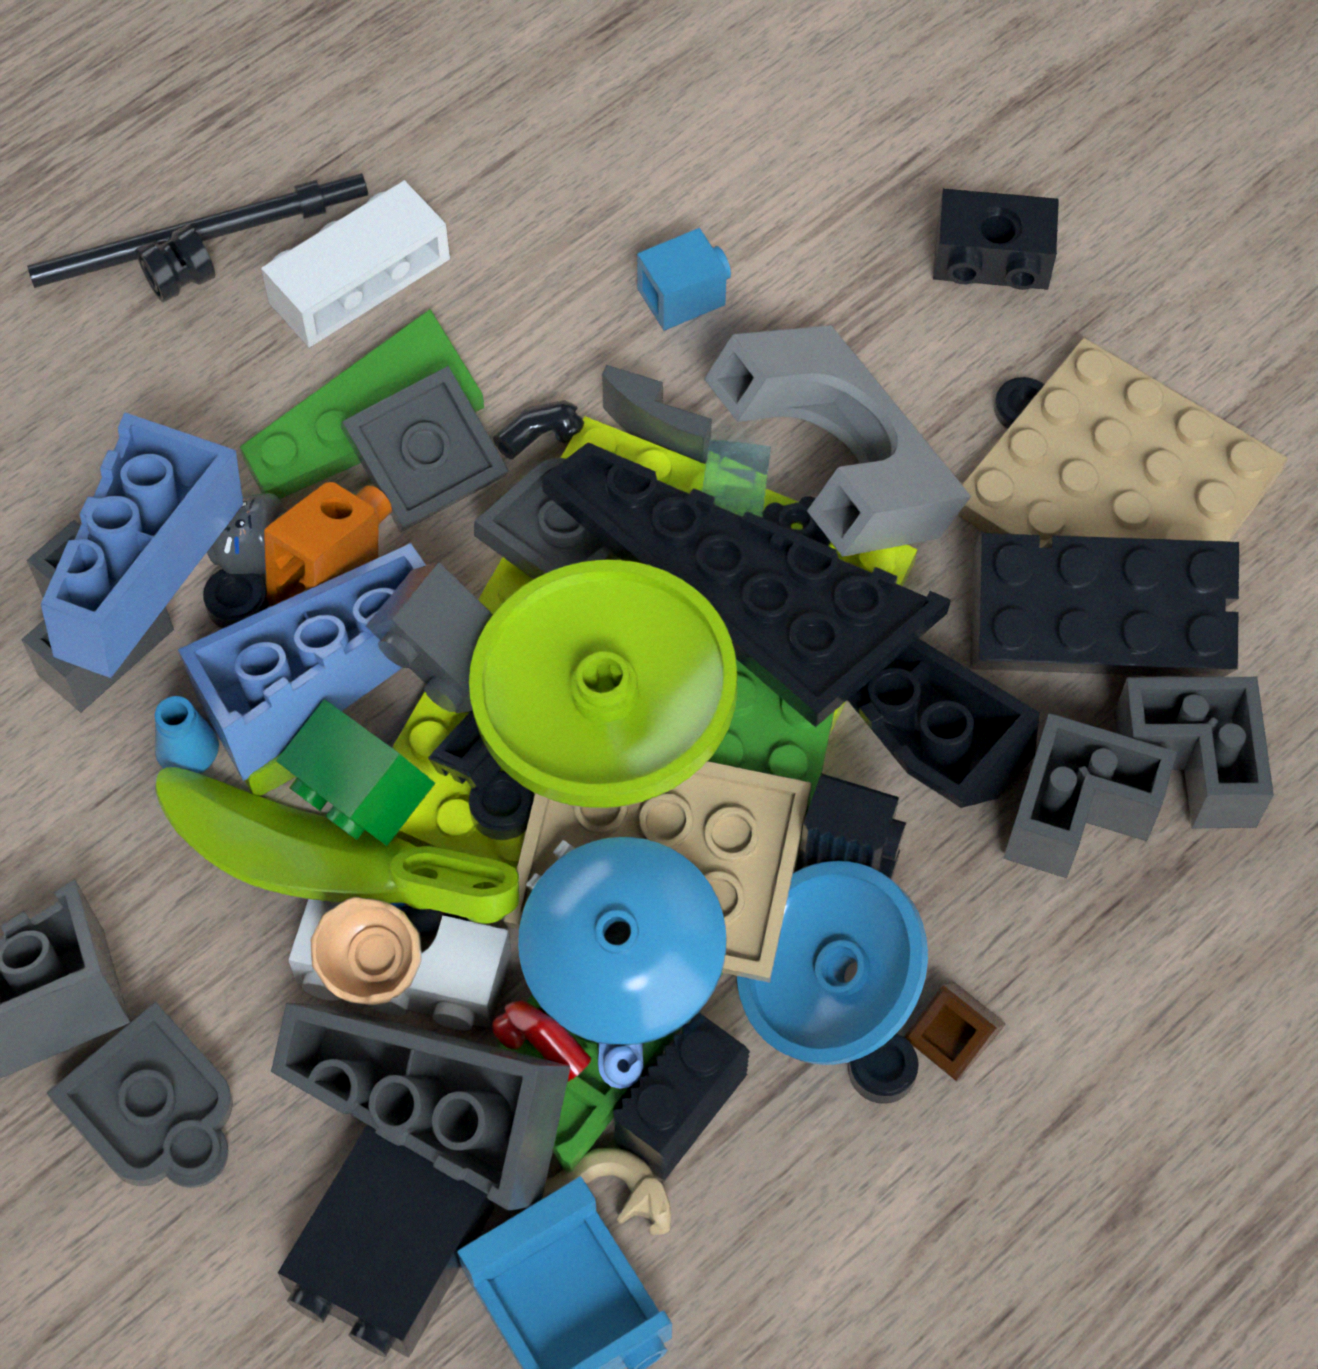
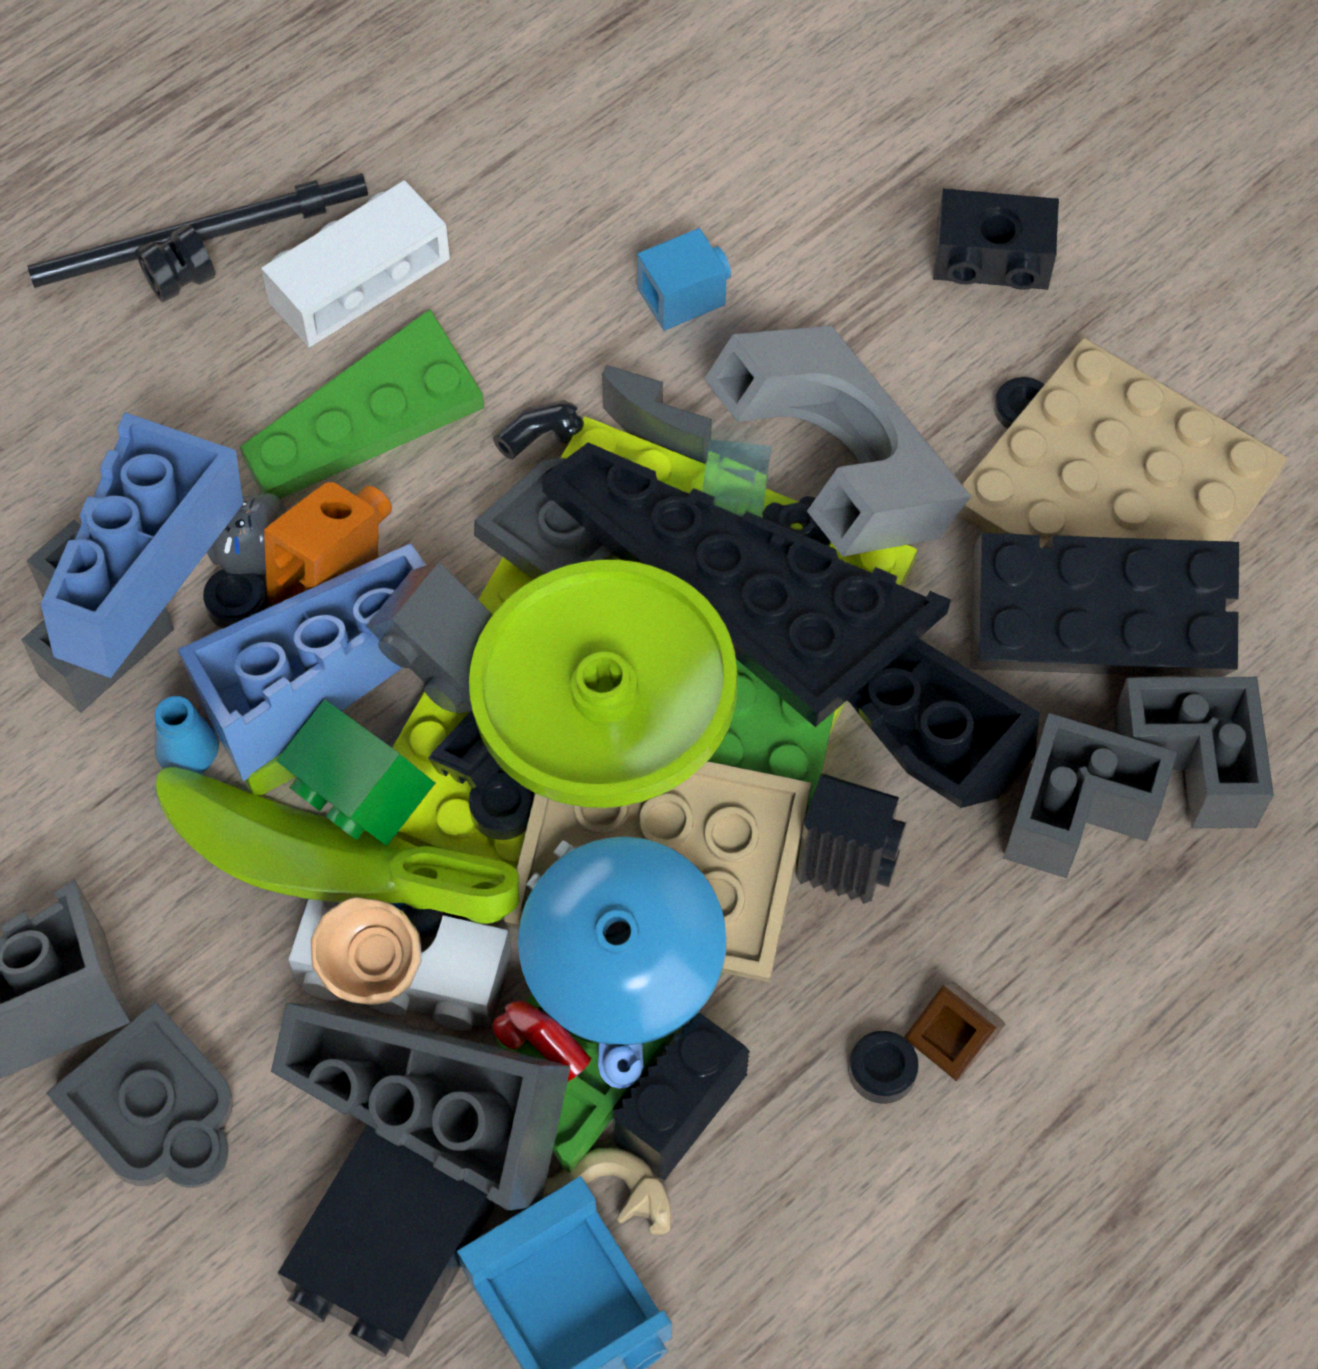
dark grey plate [340,366,509,532] -> none
dark azure dish [737,861,928,1065] -> none

